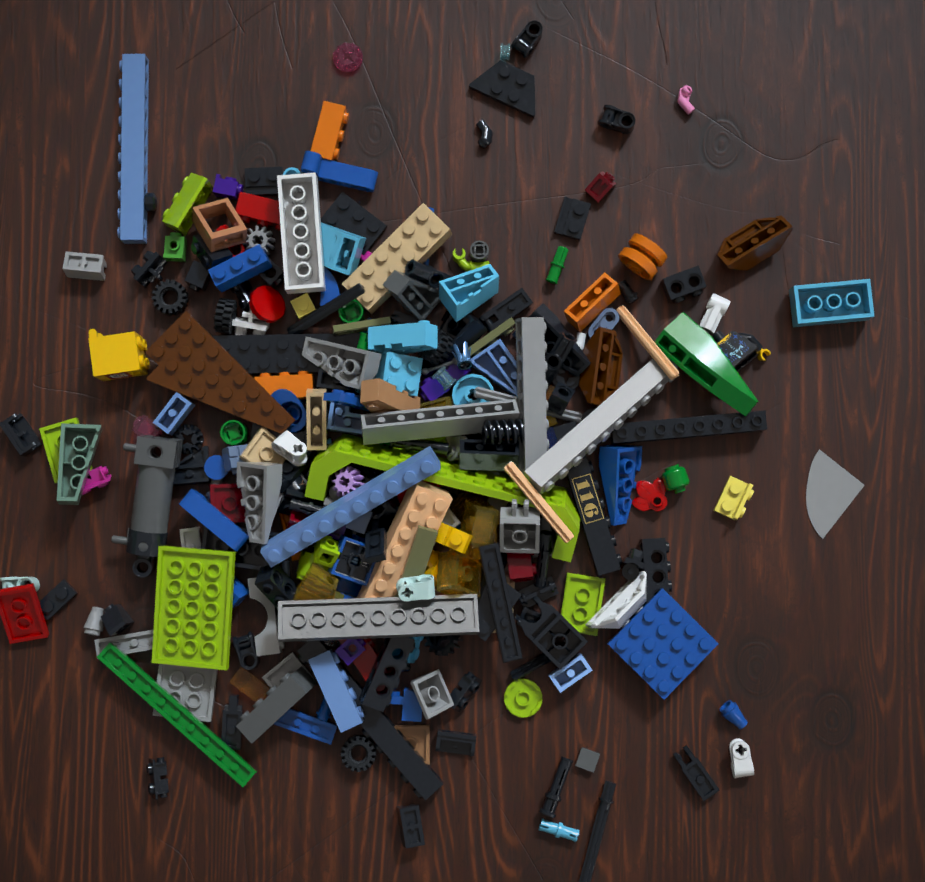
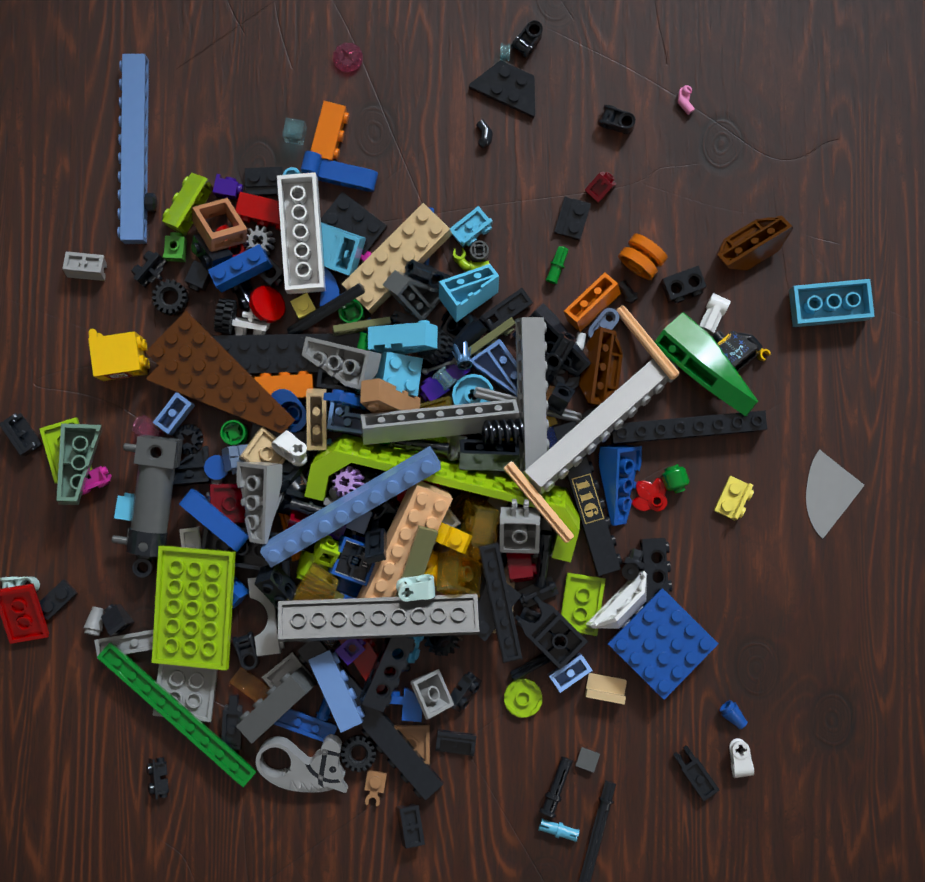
none -> medium azure brick [114,493,134,521]
none -> light grey animal [256,734,348,793]
none -> clear light blue brick [282,117,307,145]
none -> medium nougat plate [365,770,387,806]
none -> medium azure bracket [450,206,493,248]
none -> tan panel [585,673,627,705]

